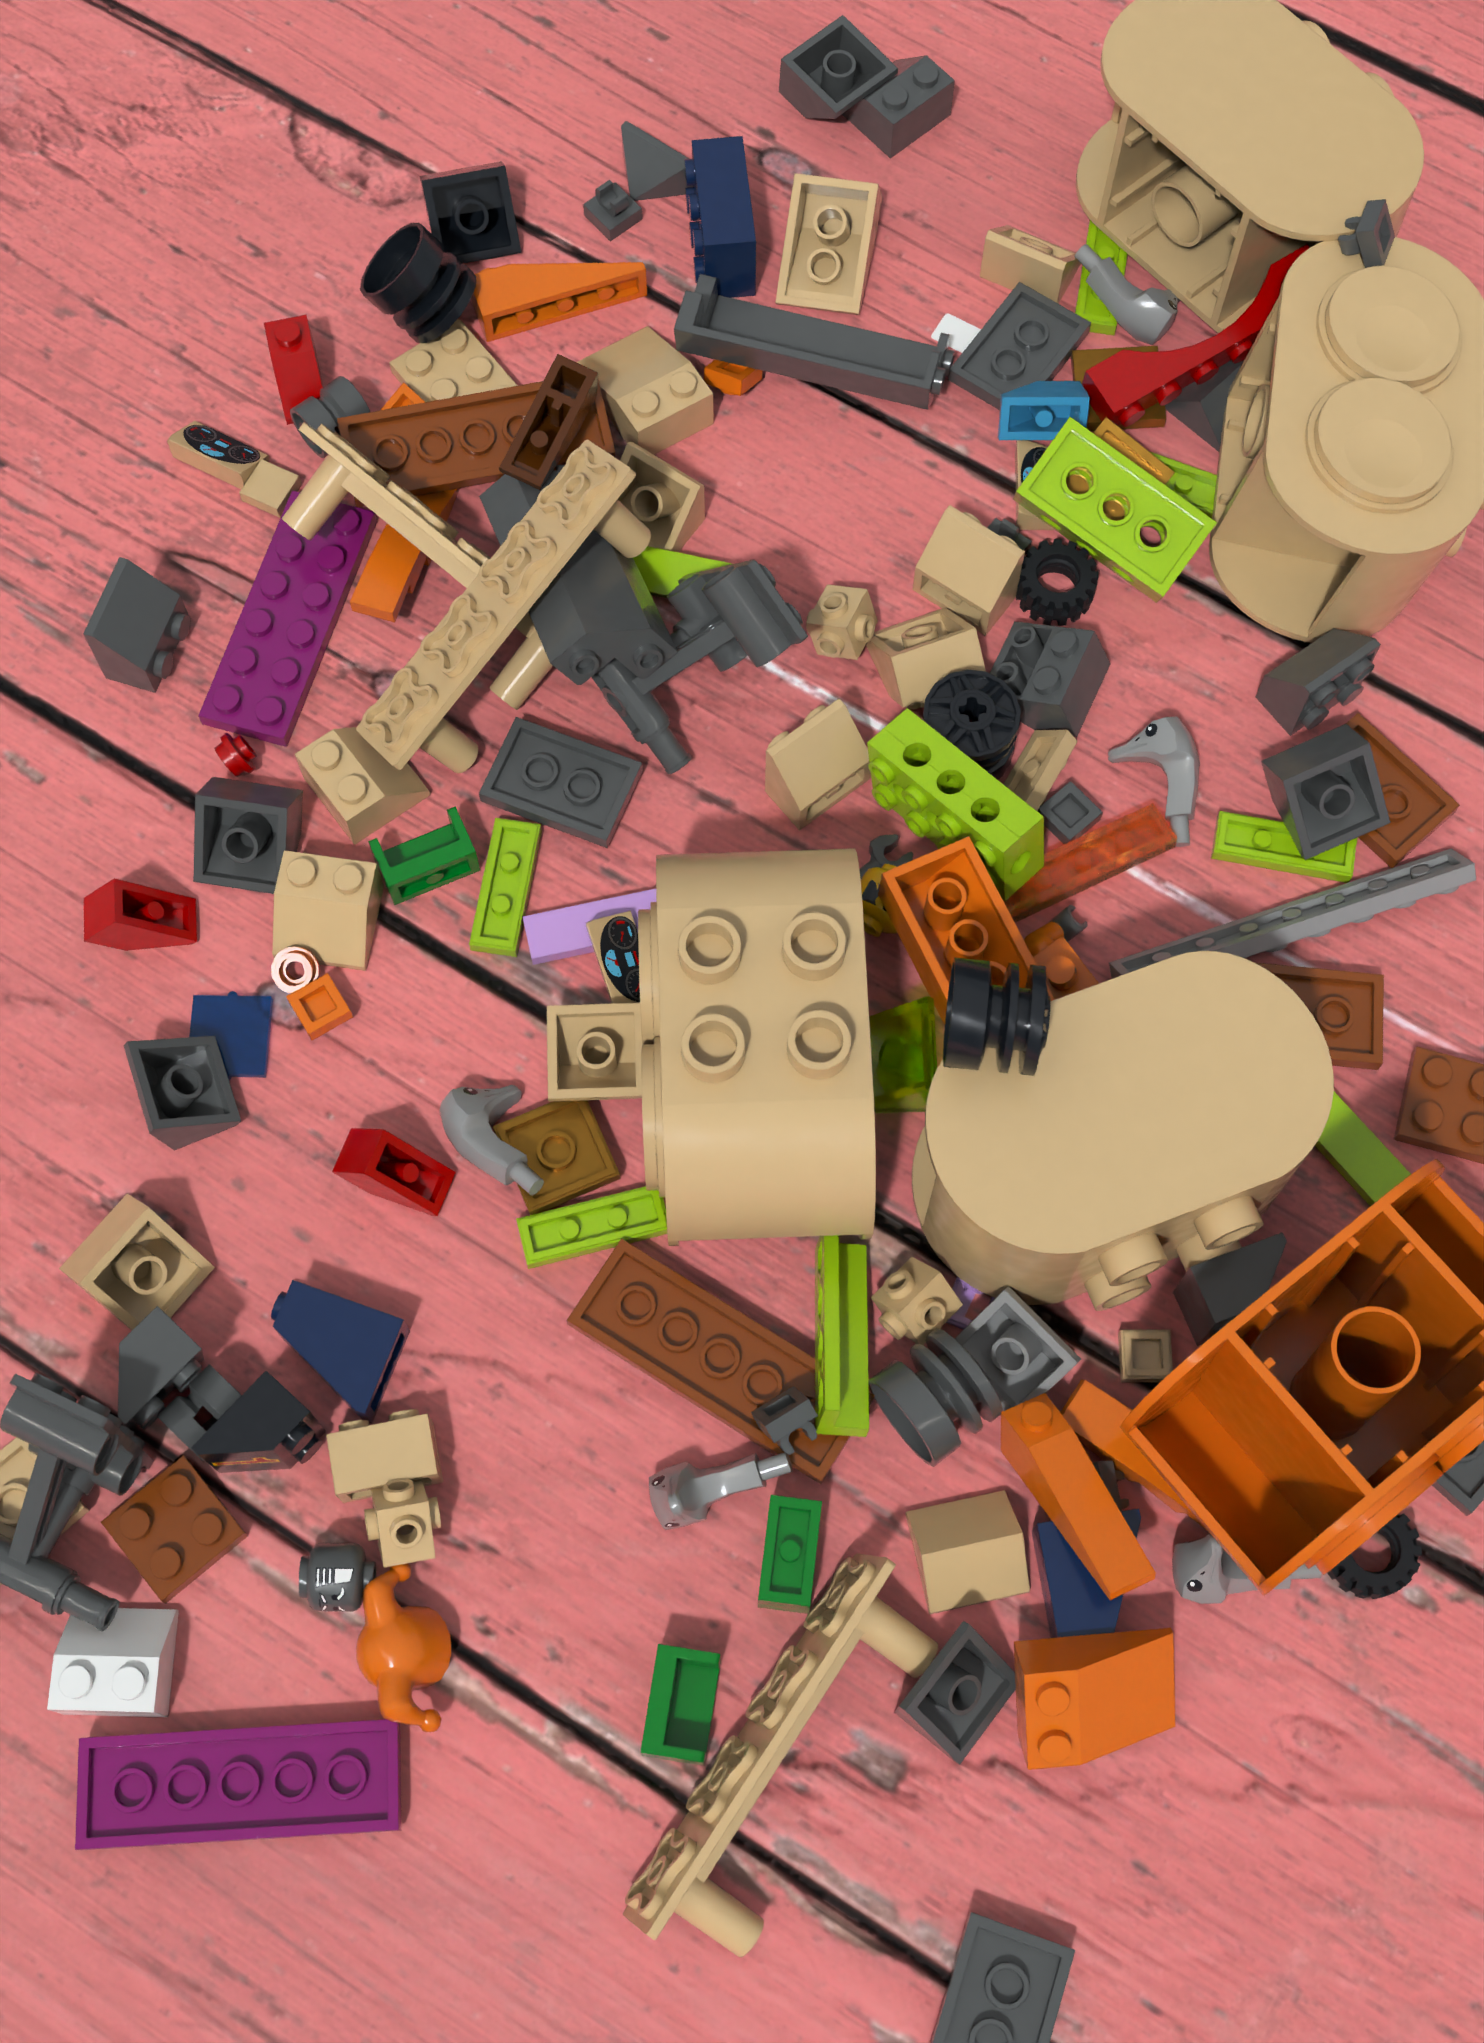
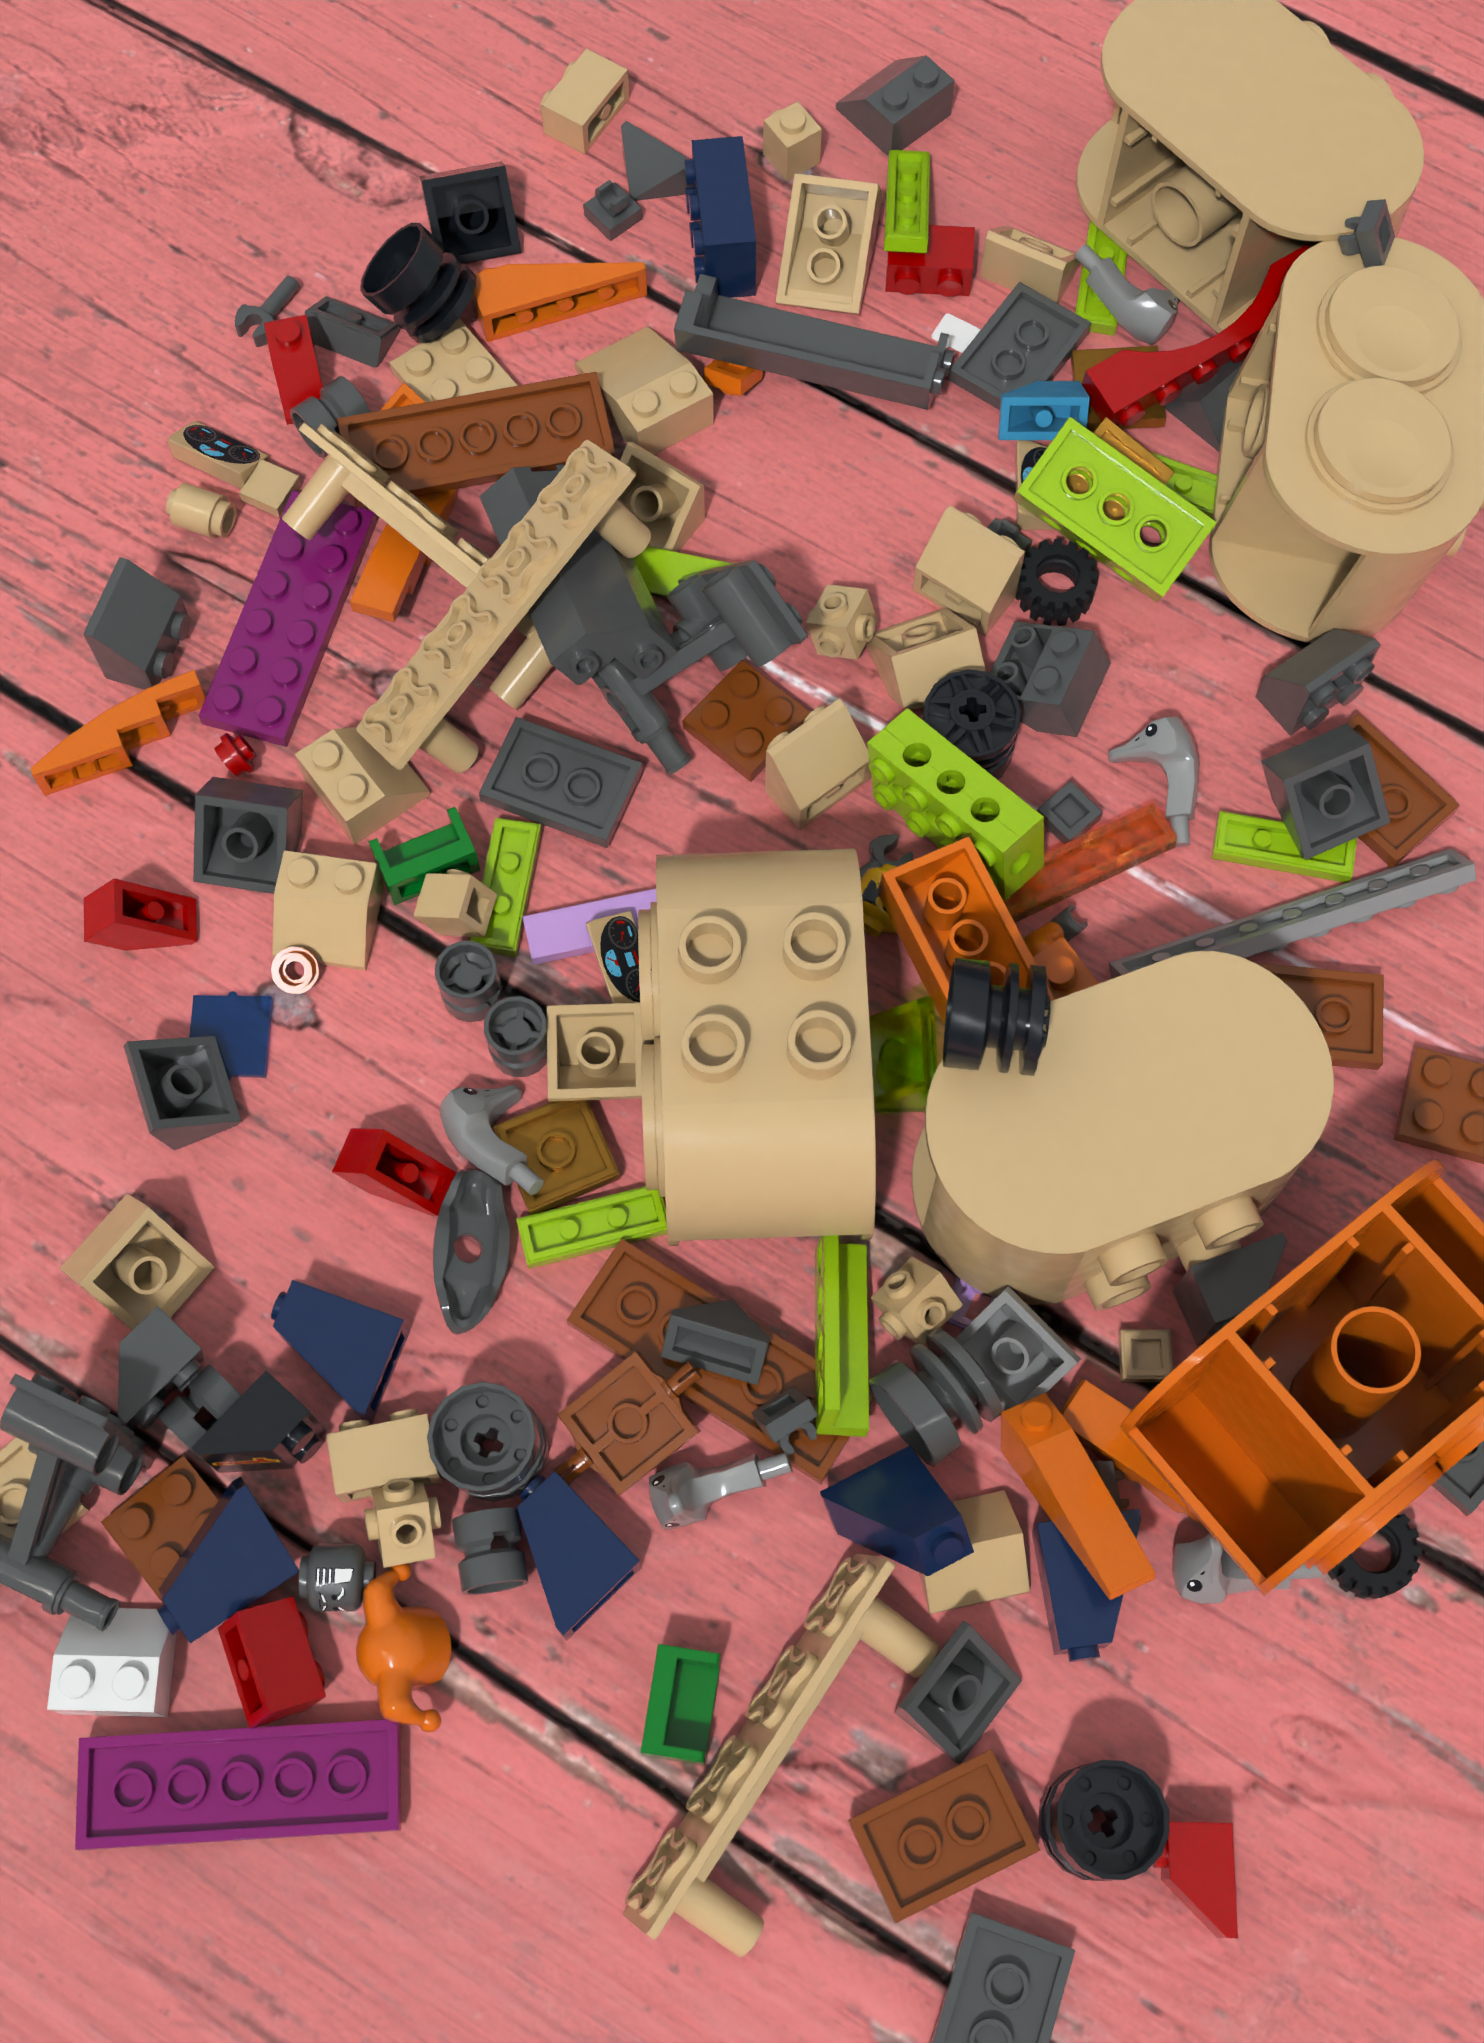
orange plate [286,973,353,1040] -> none
reddish brown slope [499,354,598,490] -> none
green panel [757,1495,822,1614] -> none
dark grey slope [779,15,898,119] -> none
tan plate [1004,730,1078,811] -> none
orange slope [1014,1627,1176,1770] -> none
lime tile [1315,1091,1411,1206] -> none
none -> orange slope [30,670,206,796]
none -> dark blue slope [157,1476,299,1643]
none -> tan brick [166,483,236,538]
none -> red brick [217,1596,326,1729]
none -> dark grey bar [235,275,300,347]
none -> dark grey slope [305,296,400,367]
none -> tan brick [413,869,497,937]
none -> dark grey wheel [427,1382,548,1502]
none -> dark grey piece [433,1169,510,1335]
none -> dark grey wheel [435,941,503,1022]
none -> dark grey wheel [452,1507,528,1595]
none -> dark grey wheel [484,996,547,1077]
none -> dark blue slope [517,1471,642,1641]
none -> tan brick [540,48,629,154]
none -> dark orange plate [555,1351,702,1496]
none -> dark grey slope [661,1299,770,1385]
none -> dark orange plate [682,660,810,782]
none -> tan brick [763,101,822,182]
none -> dark blue slope [820,1446,974,1576]
none -> dark orange plate [848,1749,1040,1923]
none -> lime tile [884,150,930,253]
none -> red brick [885,225,975,297]
none -> black wheel [1039,1760,1169,1881]
none -> red slope [1153,1822,1238,1938]

